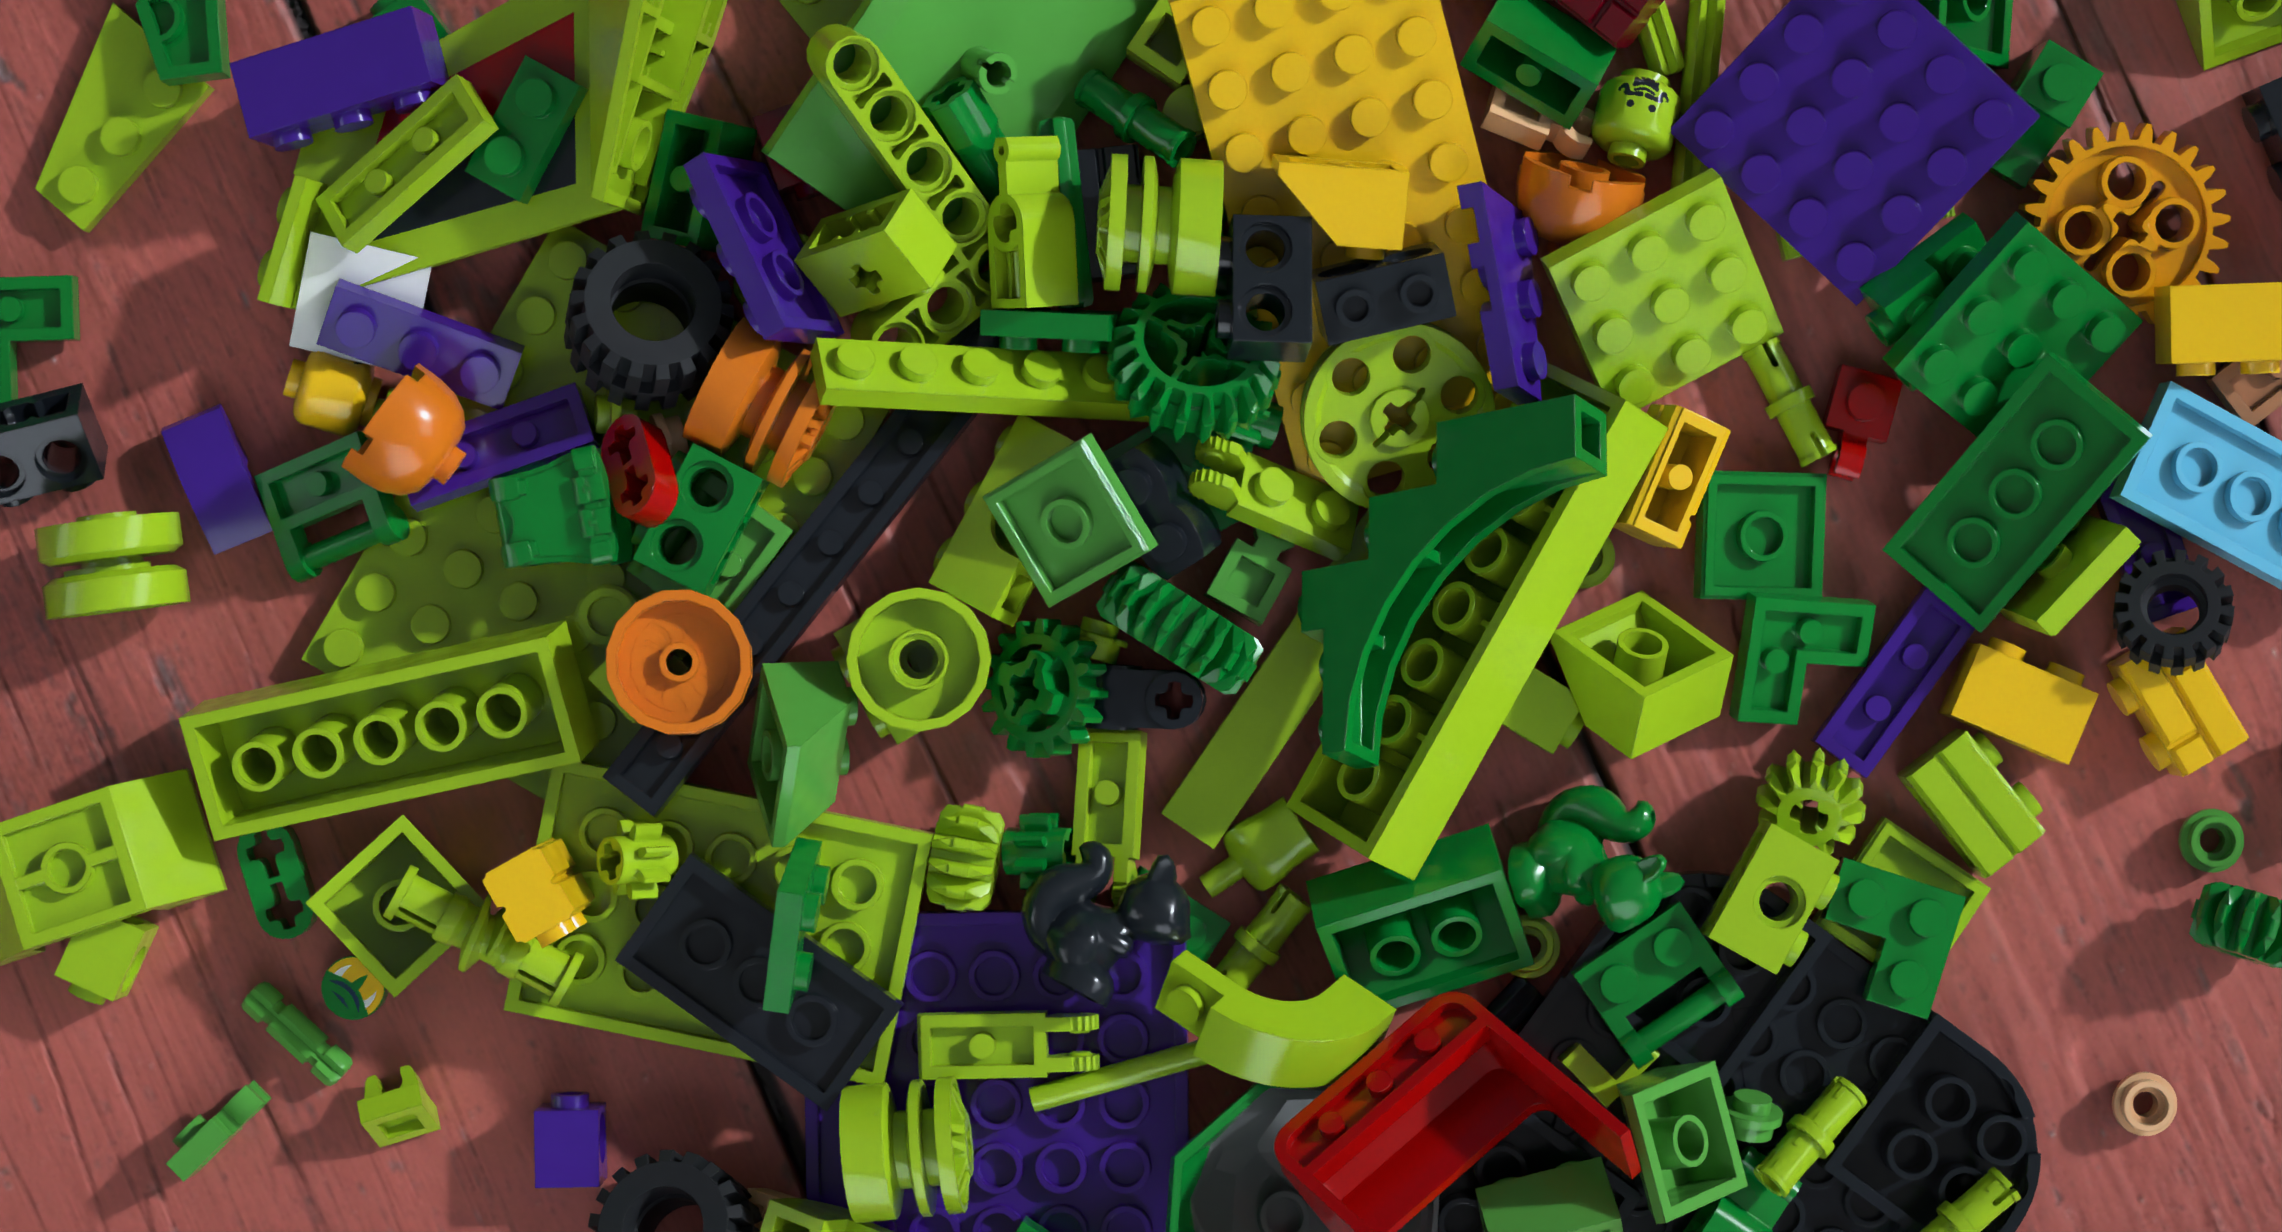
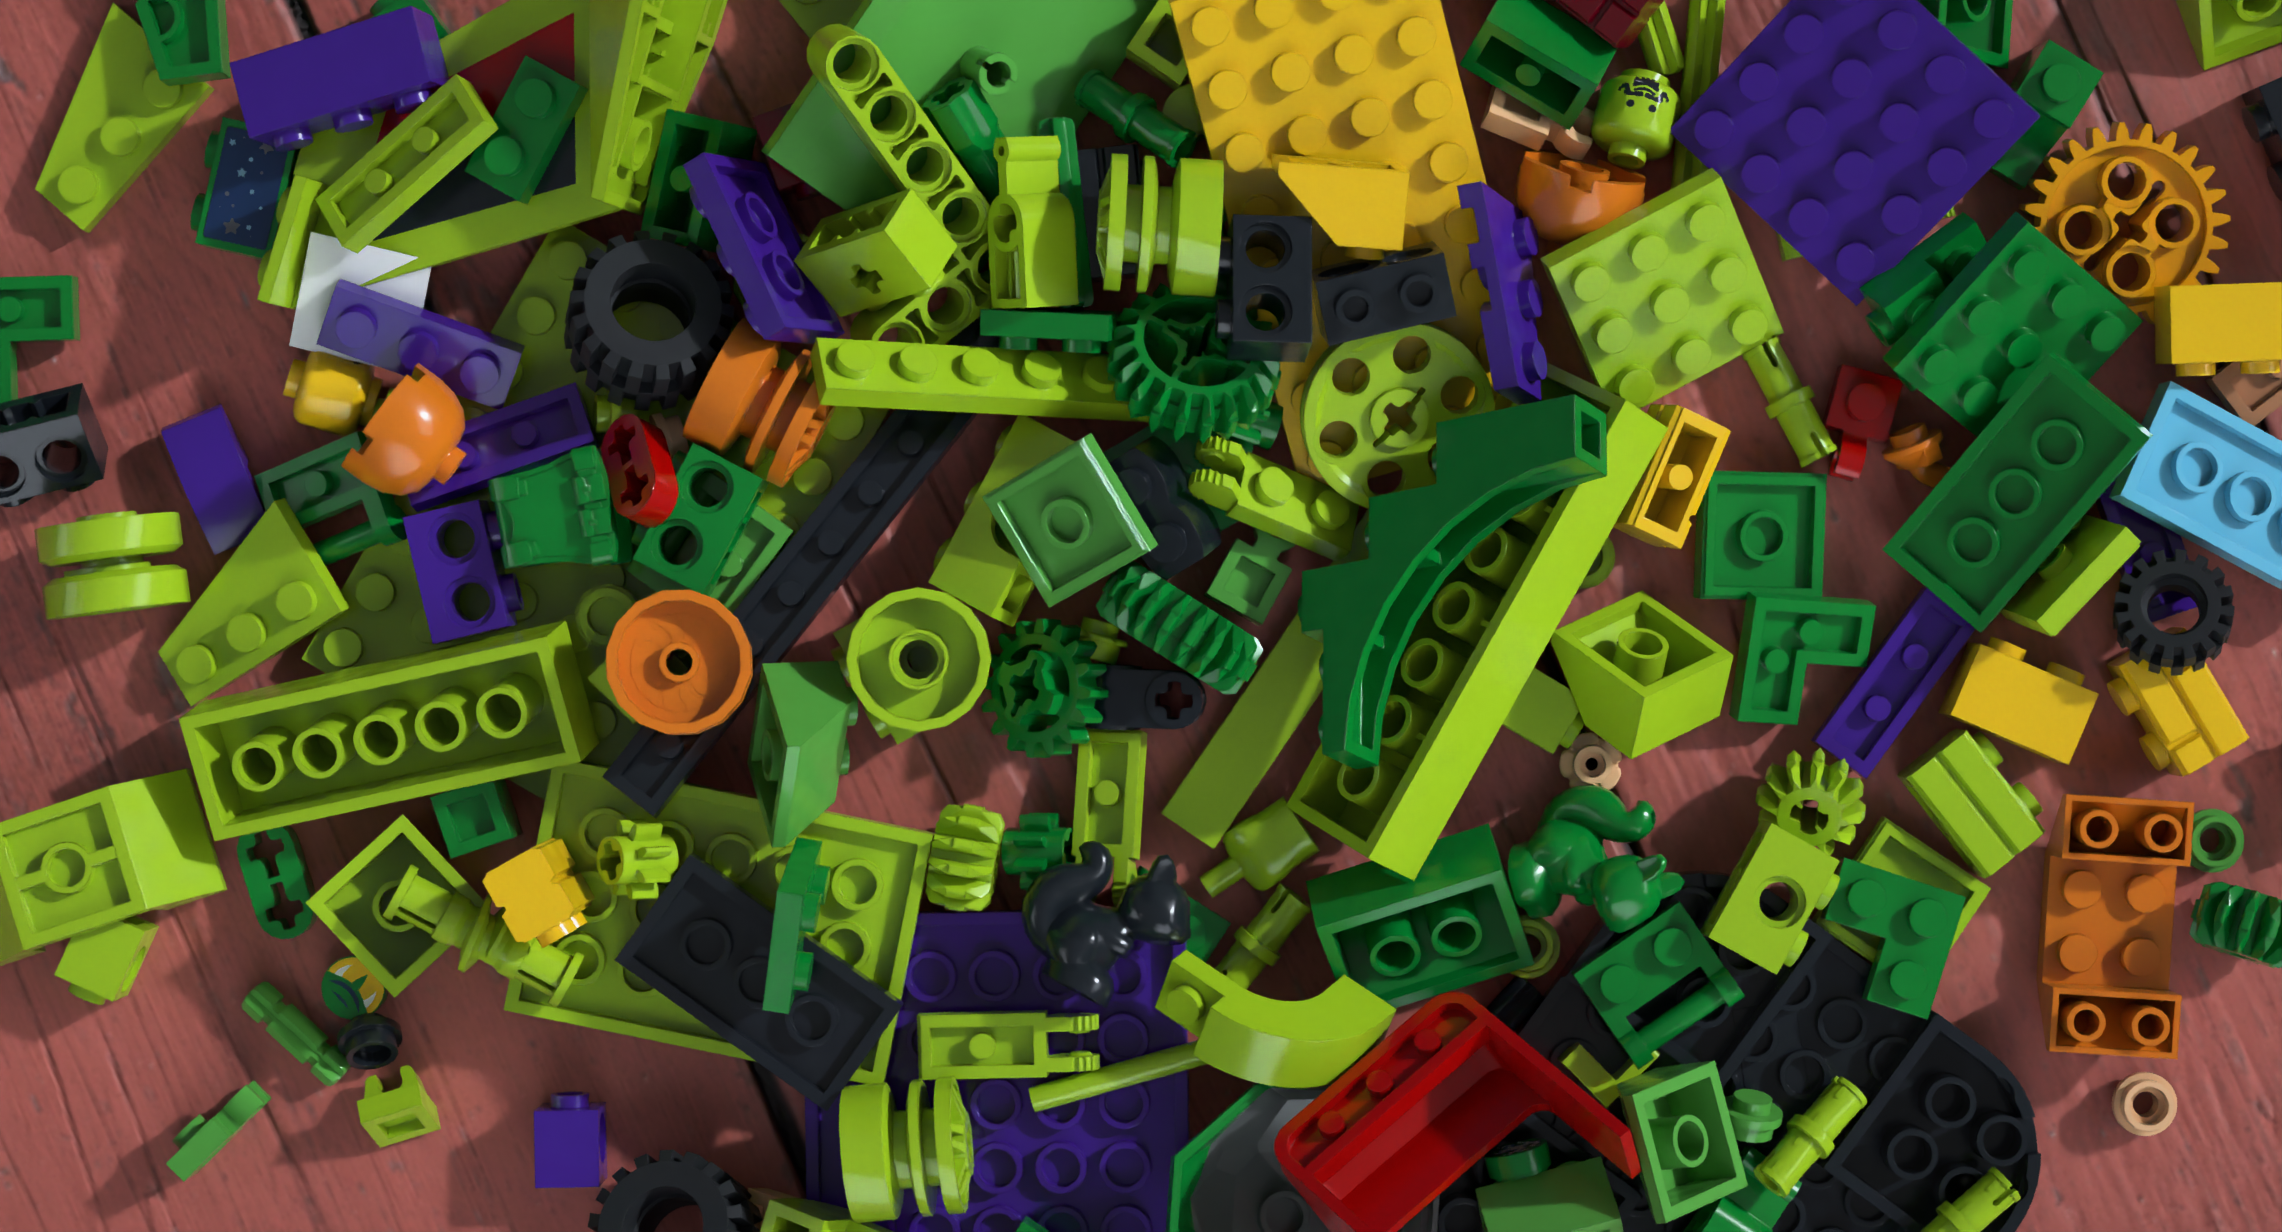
none -> lime wing [158,498,351,706]
none -> dark blue brick [190,117,301,260]
none -> black plate [337,1013,402,1070]
none -> dark purple brick [402,499,524,644]
none -> green brick [430,779,523,859]
none -> green tile [1484,1138,1552,1182]
none -> light nougat plate [1559,732,1622,790]
none -> orange plate [1881,422,1951,488]
none -> orange slope [2036,794,2195,1060]

